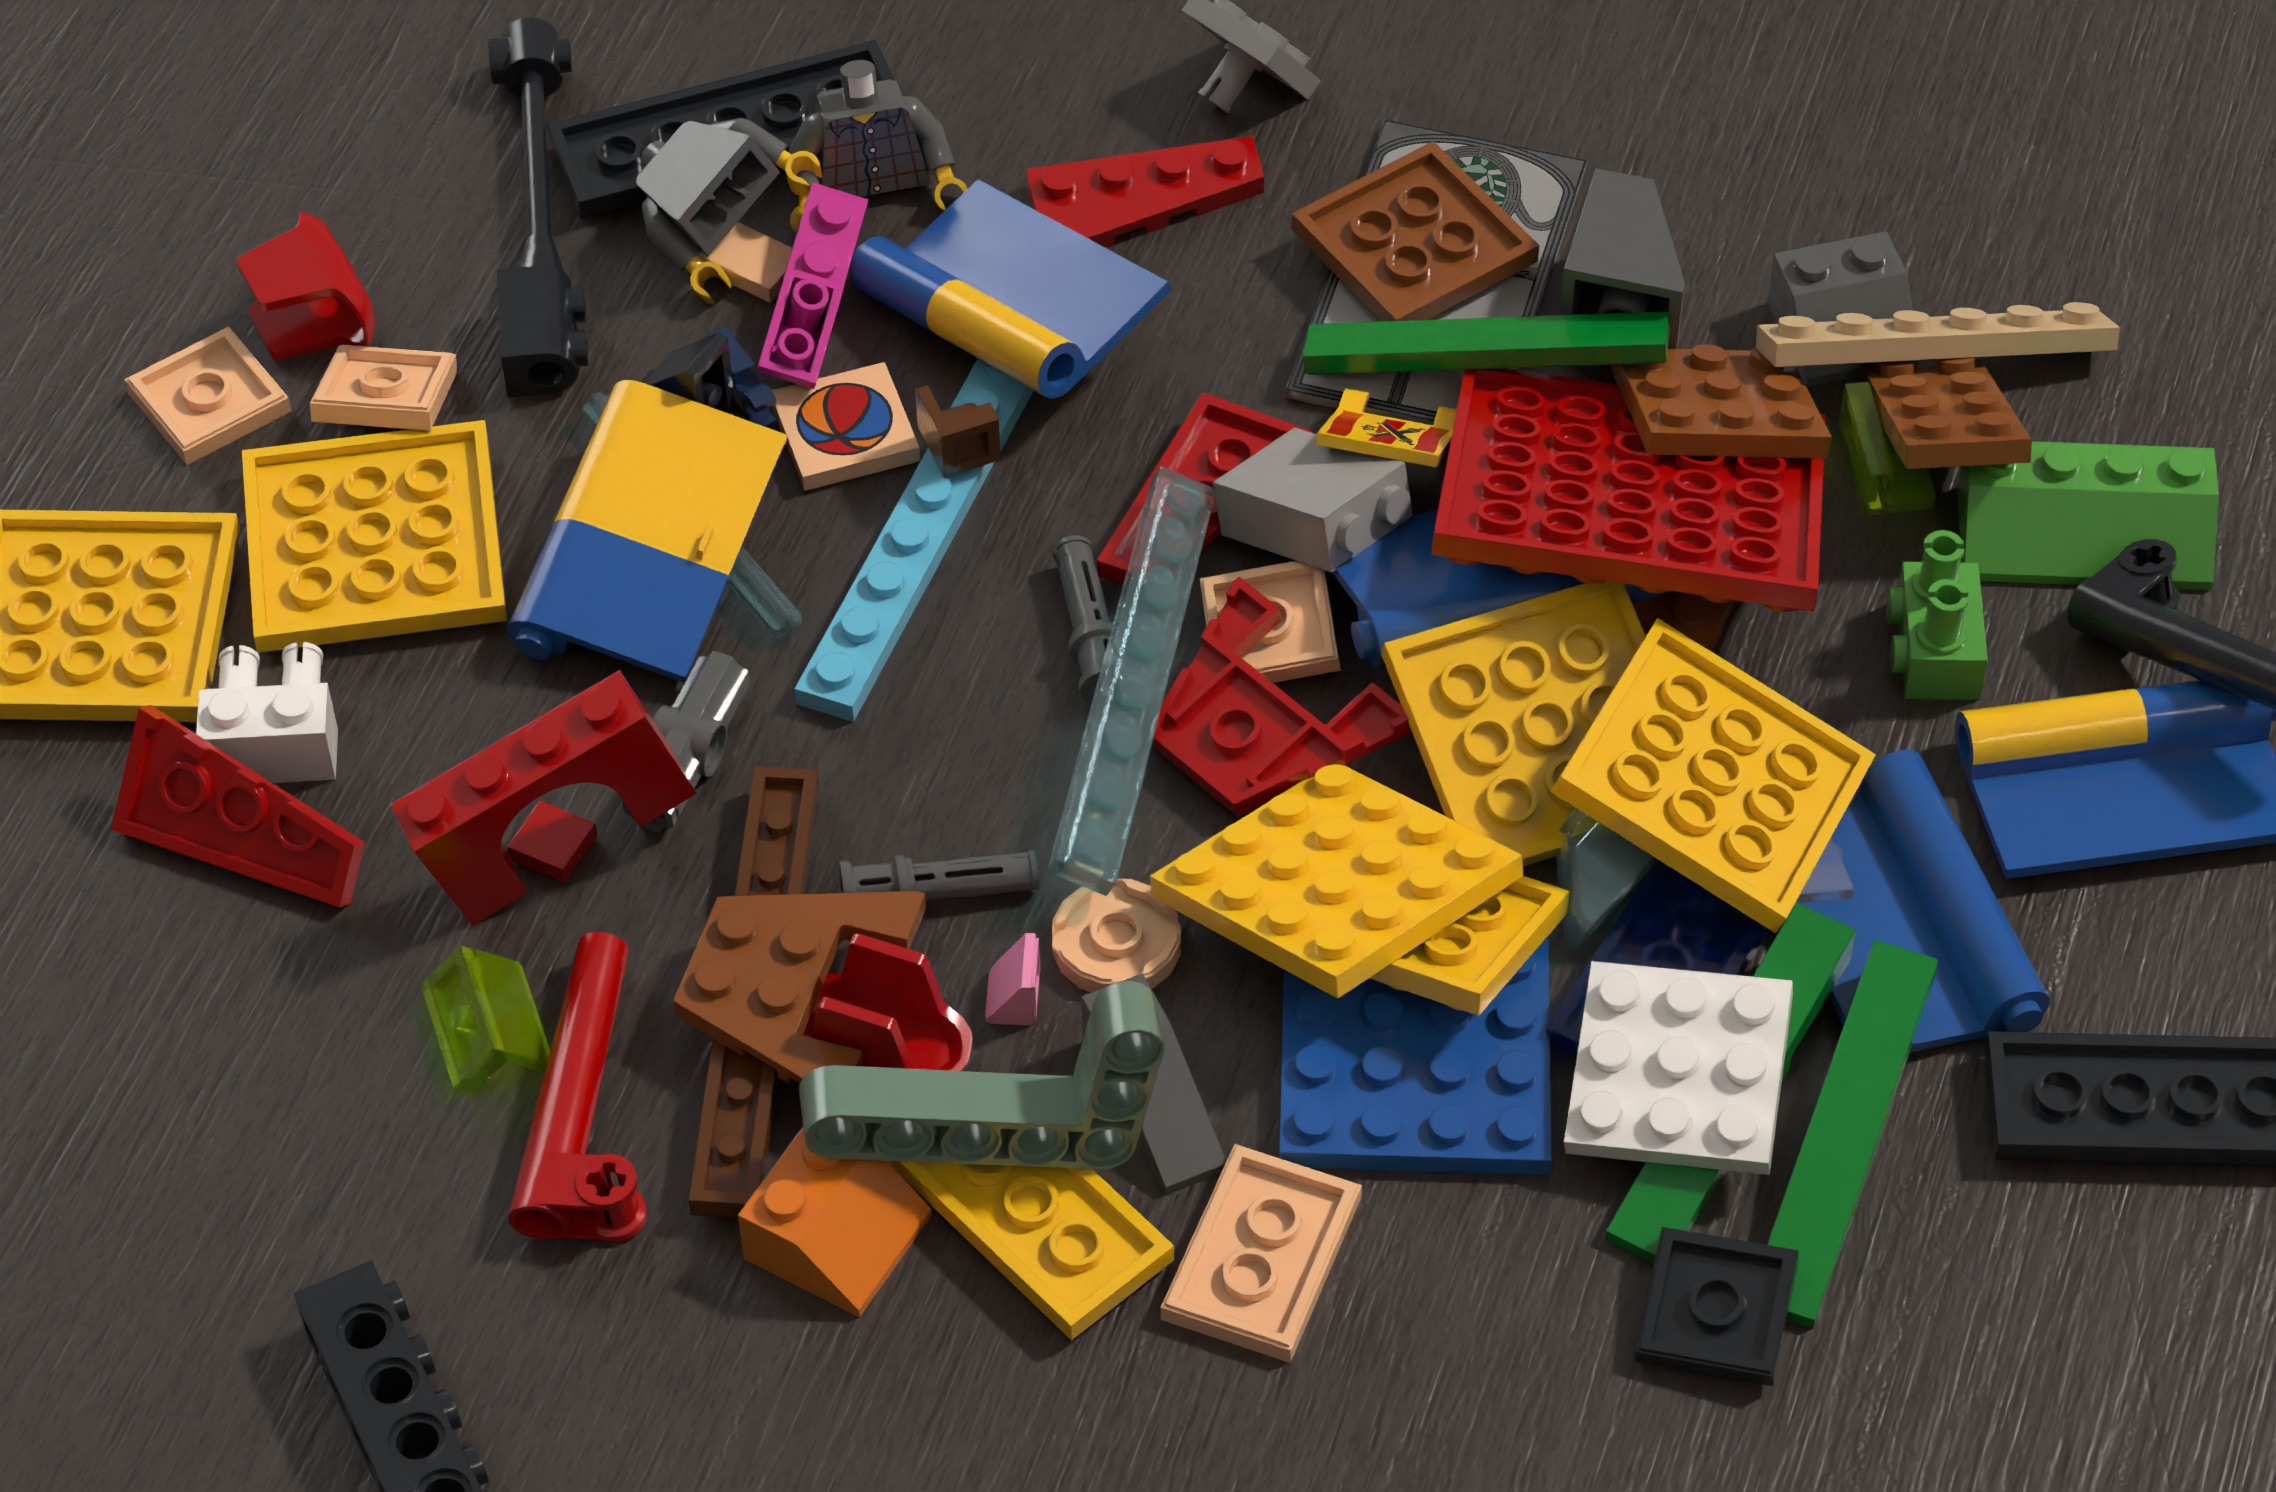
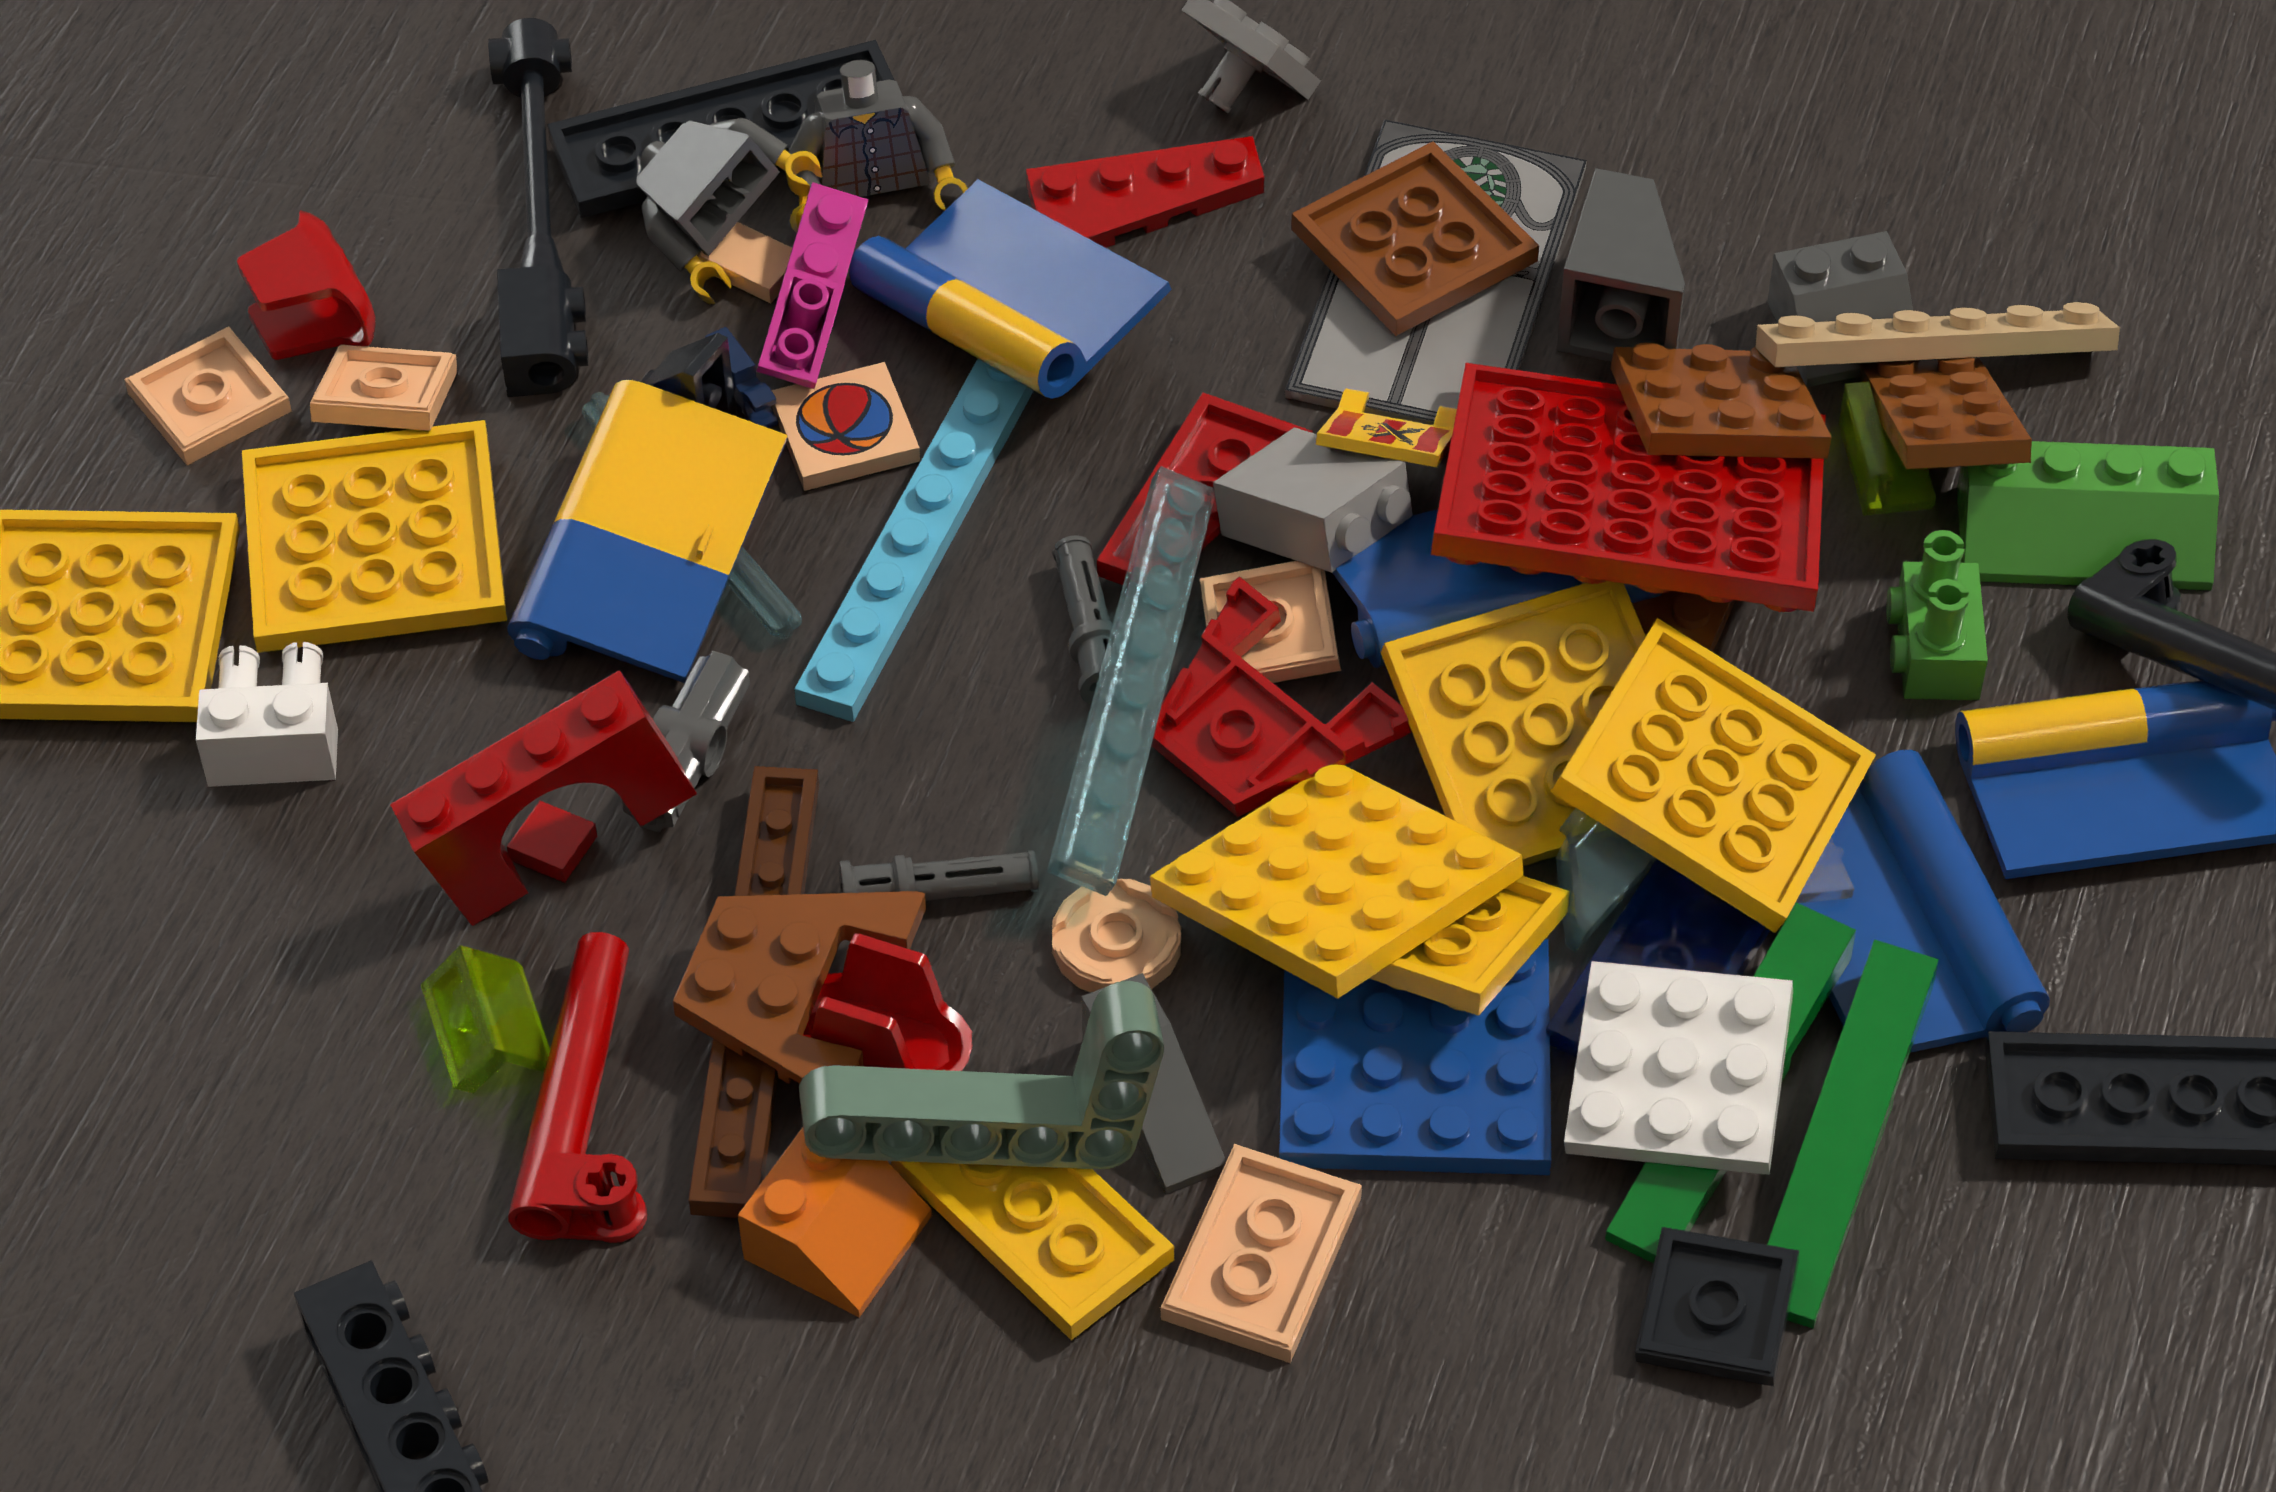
red wing [111,705,365,907] -> none
panel [915,385,1001,478] -> none
bright pink slope [985,933,1040,1026] -> none
green tile [1303,312,1670,375] -> none

